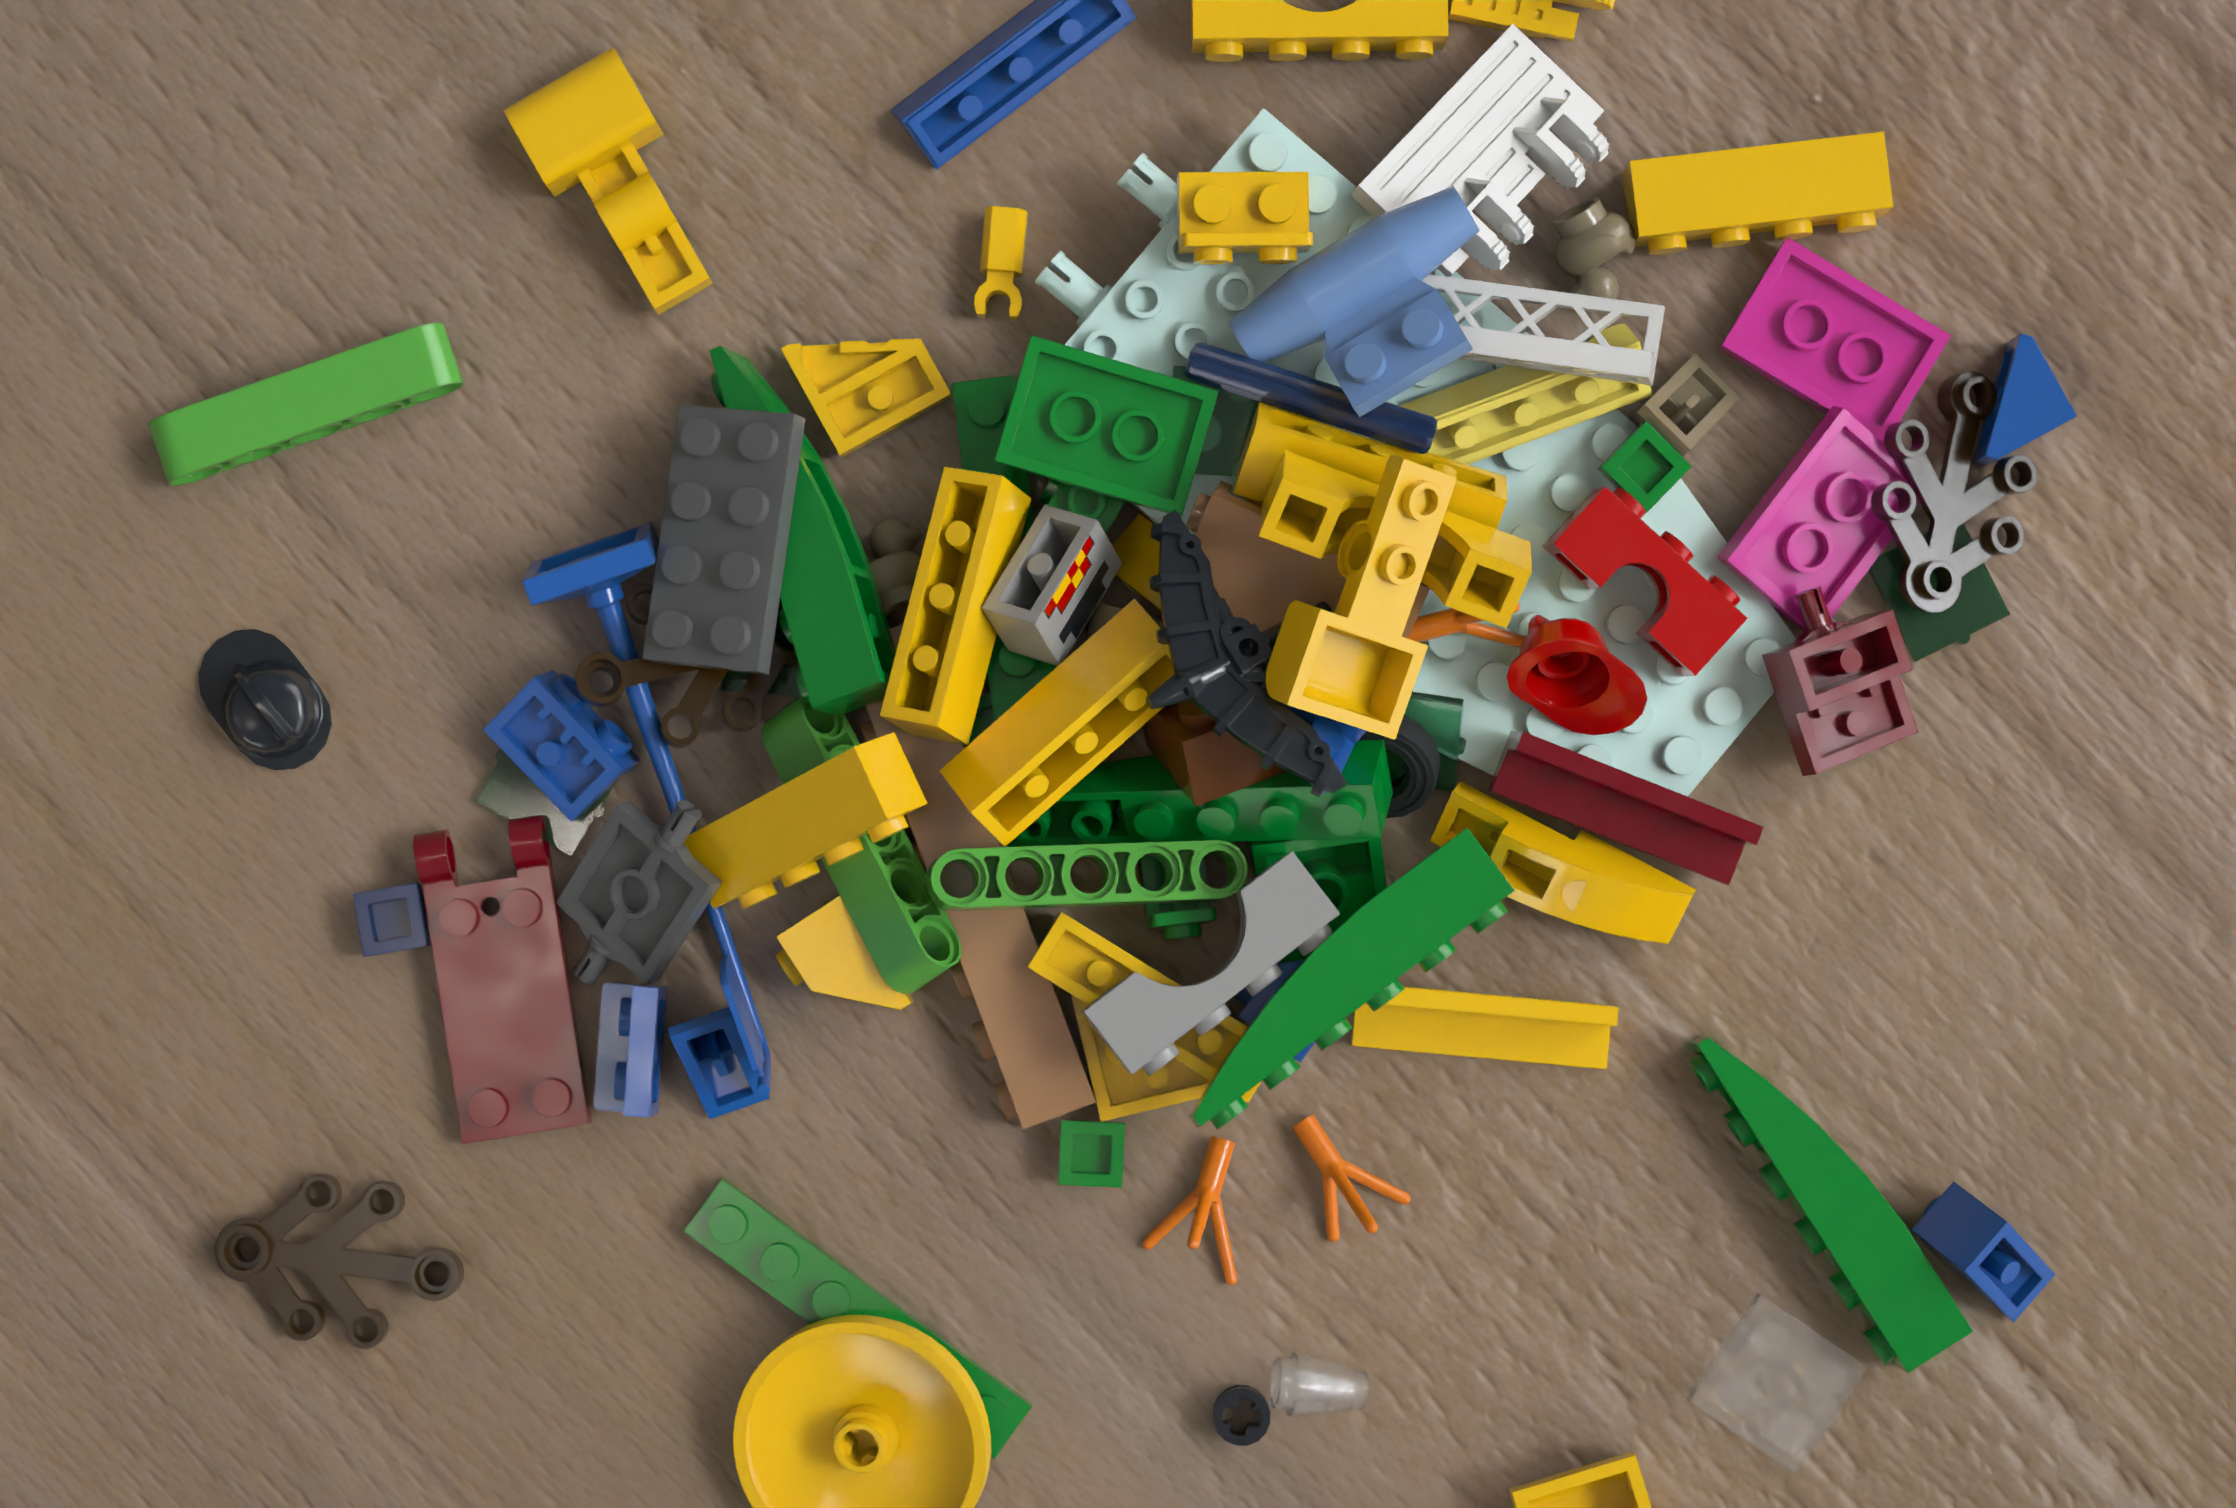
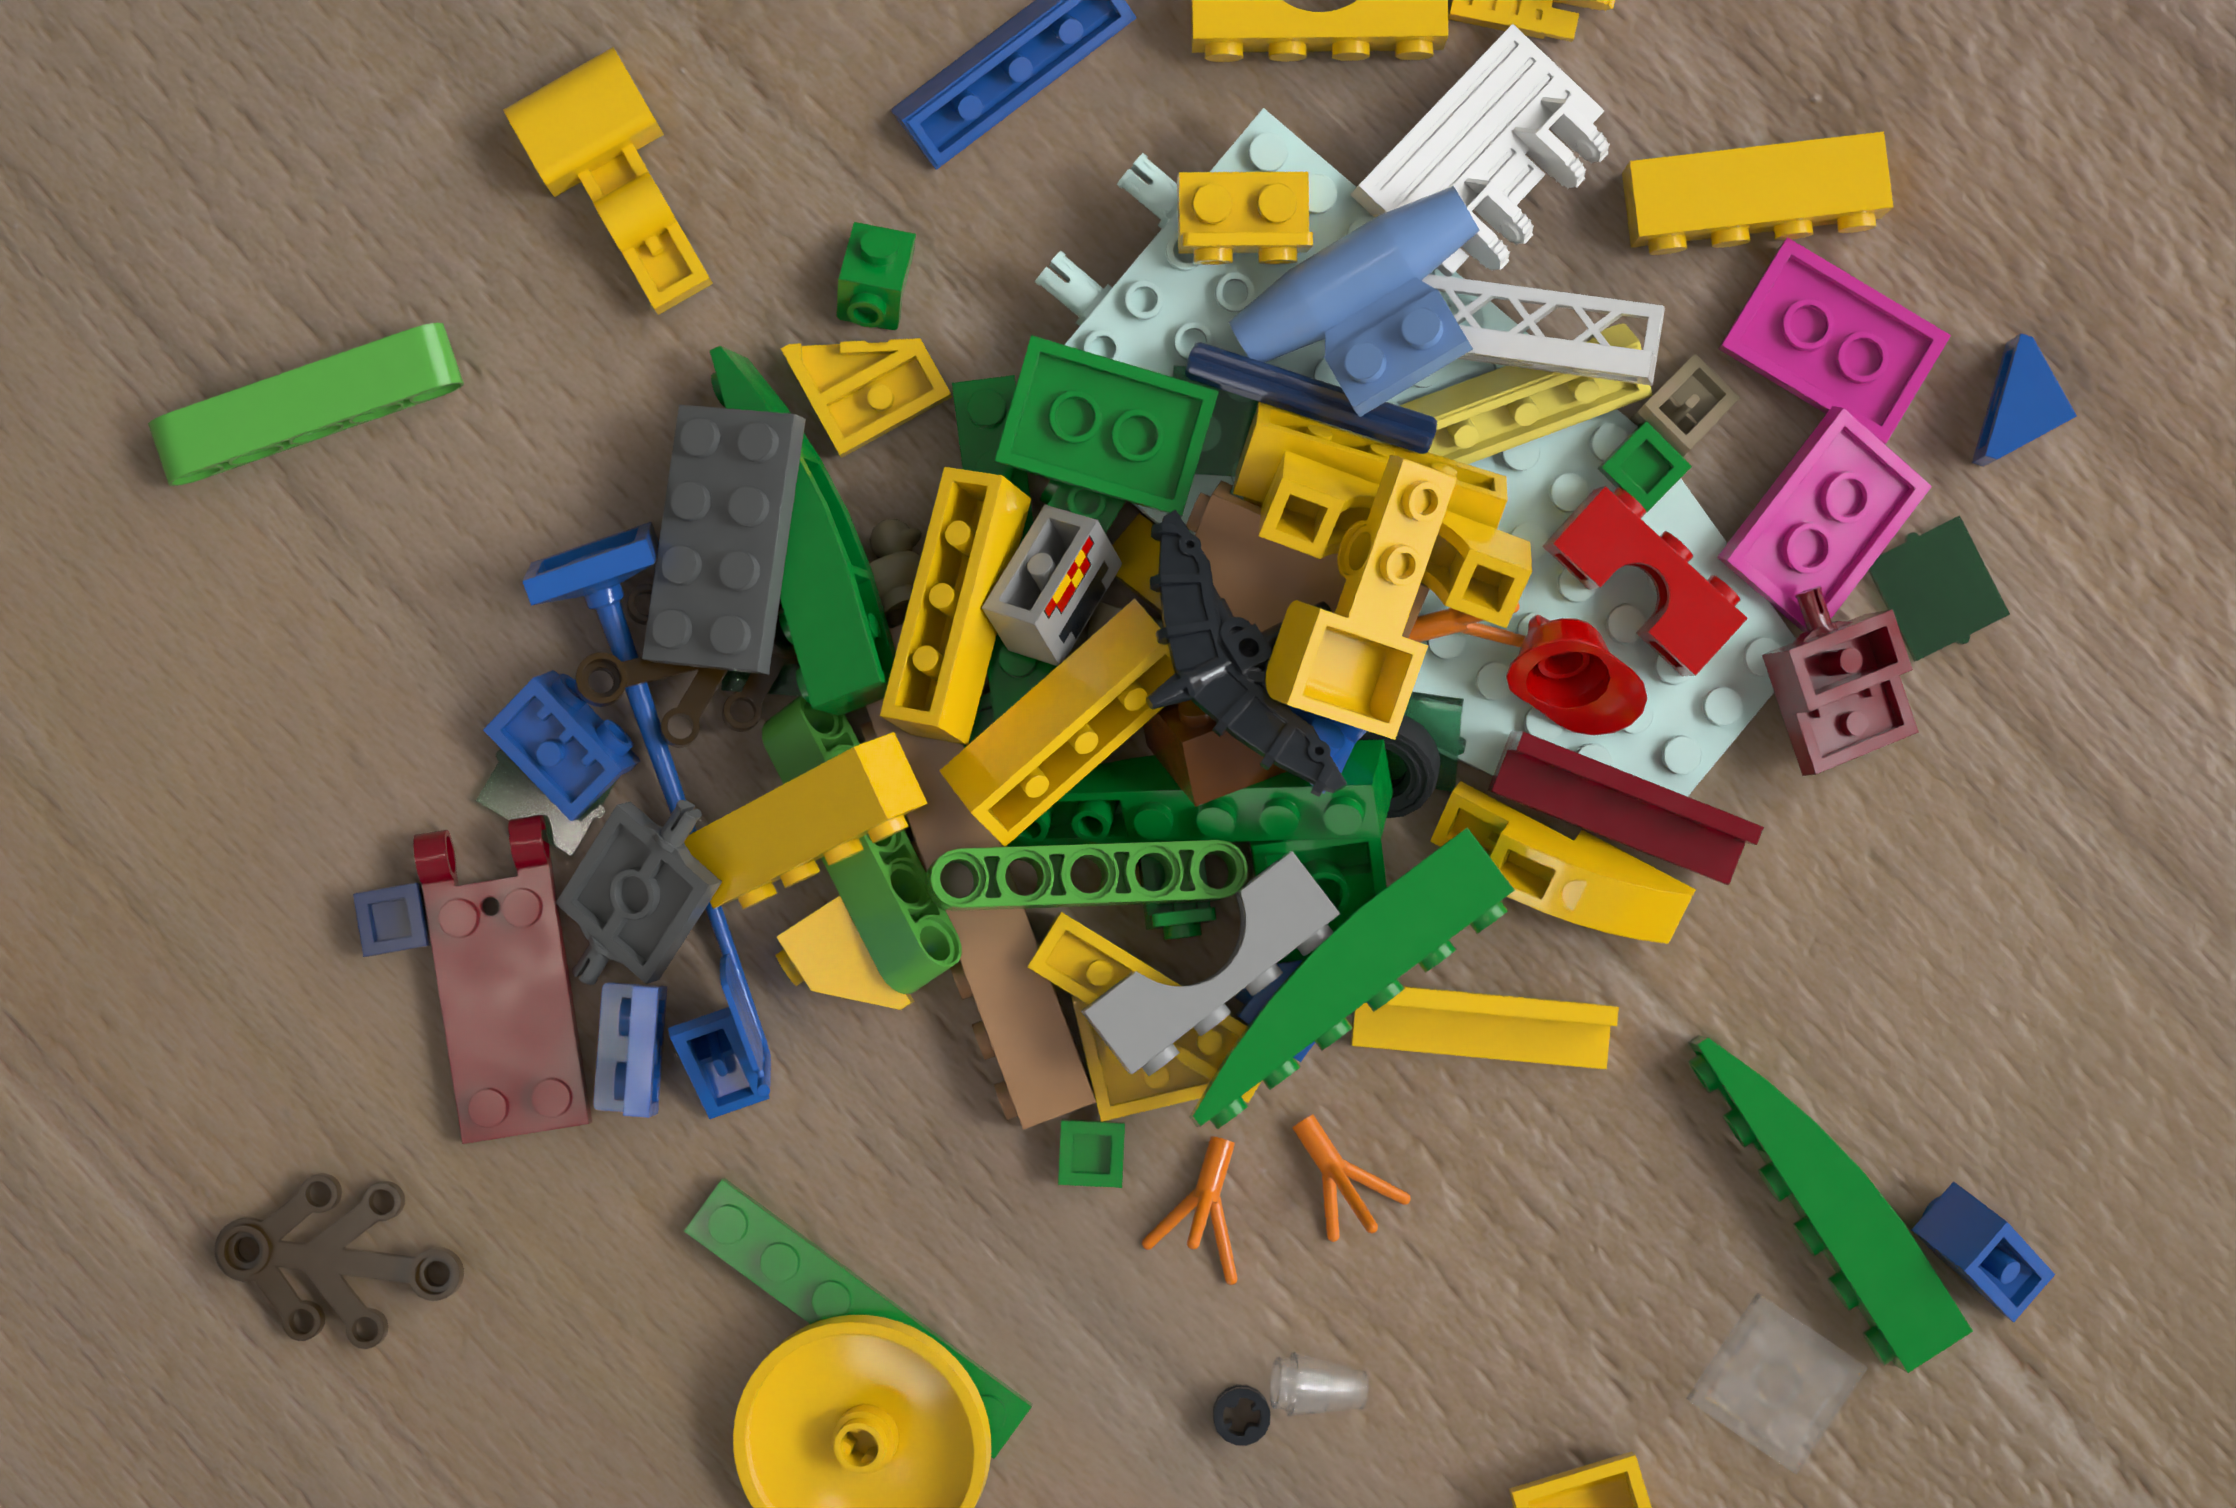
black piece [199,629,332,770] -> none
yellow bar [974,206,1028,321] -> none
dark tan animal [1554,197,1635,299] -> none
plant [1871,371,2037,613] -> none
none -> green bracket [836,222,916,330]

